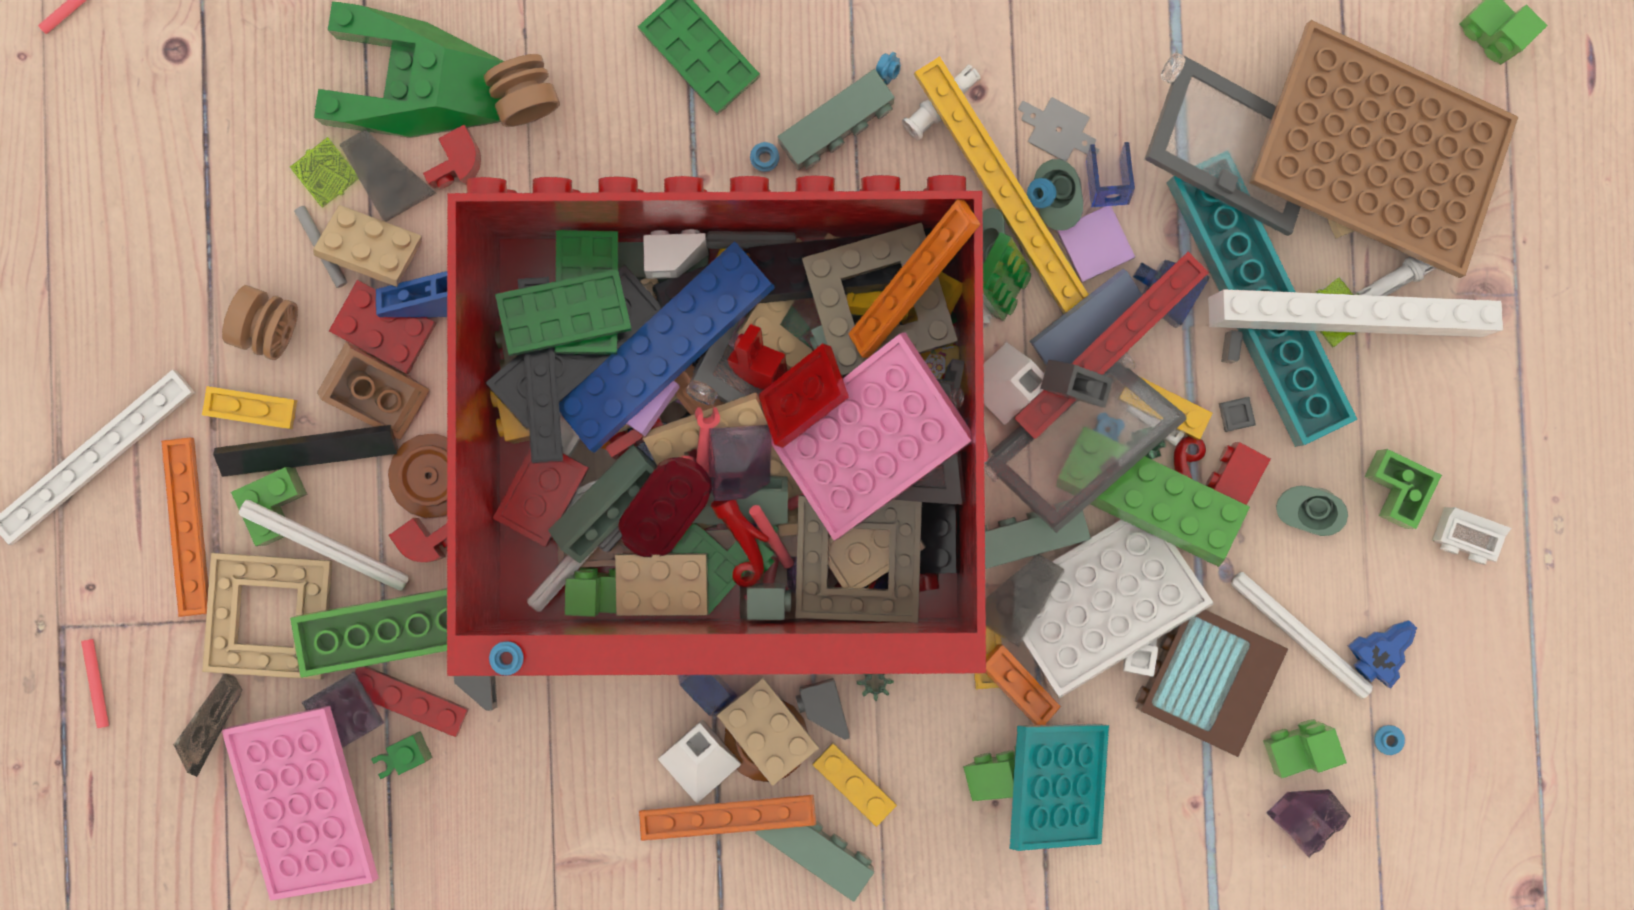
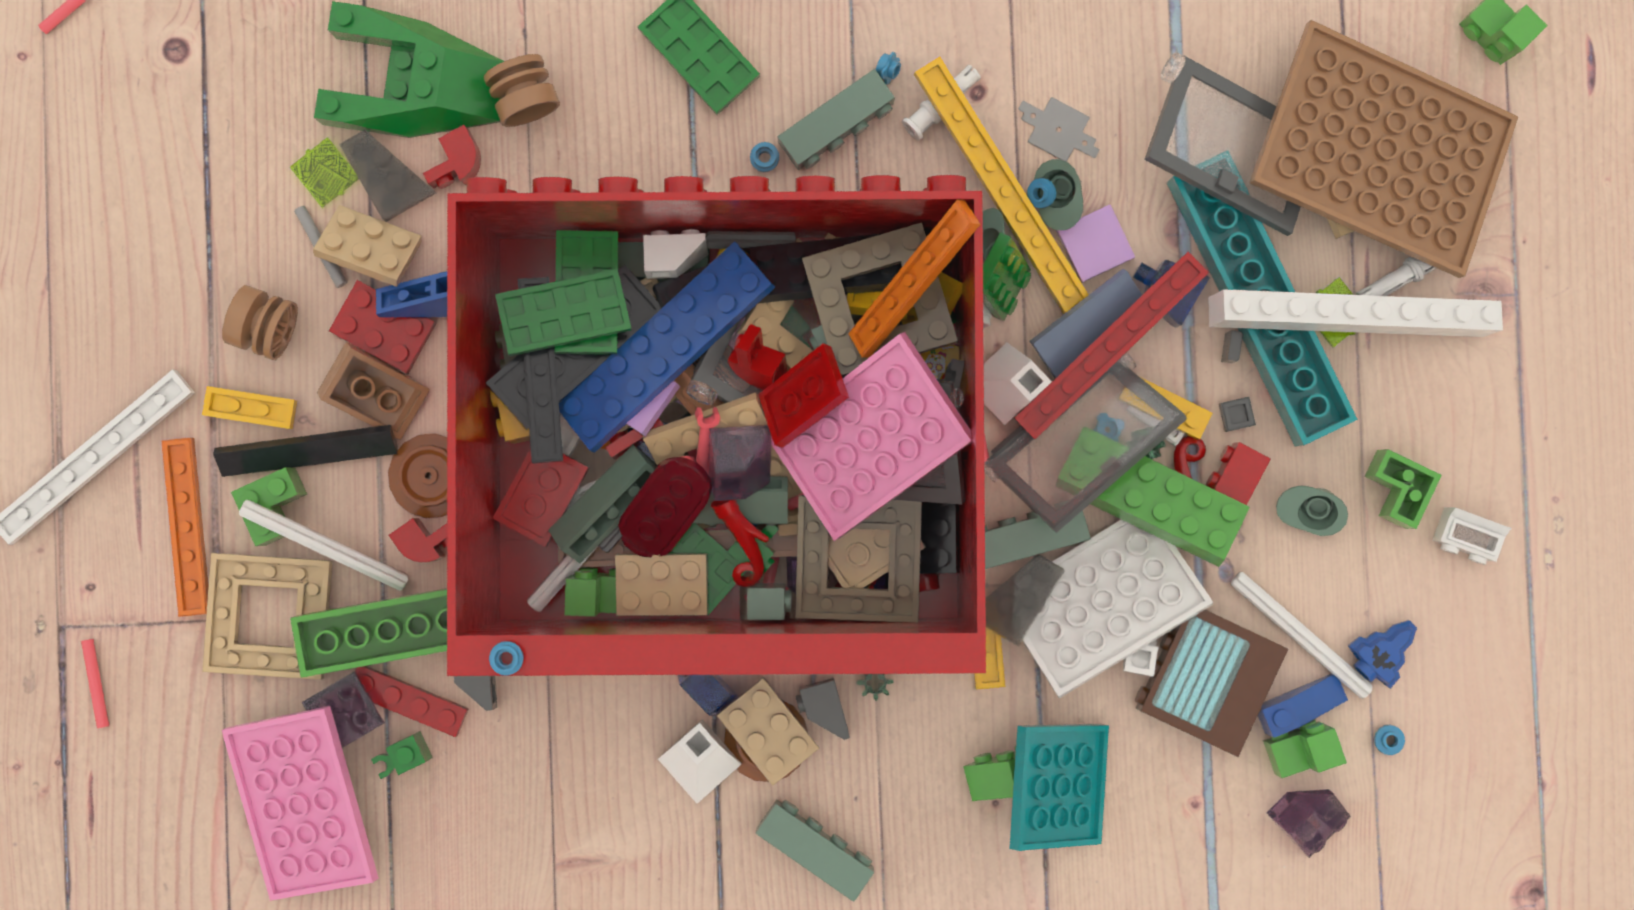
clear smoke wing [173,673,243,777] -> none
orange tile [639,795,816,841] -> none
coral bar [749,505,794,569] -> none
yellow plate [812,742,897,827] -> none
orange plate [986,644,1061,725] -> none
dark grey slope [1040,360,1113,408] -> none
clear blue piece [1086,142,1135,207] -> none
none -> blue slope [1258,674,1348,738]

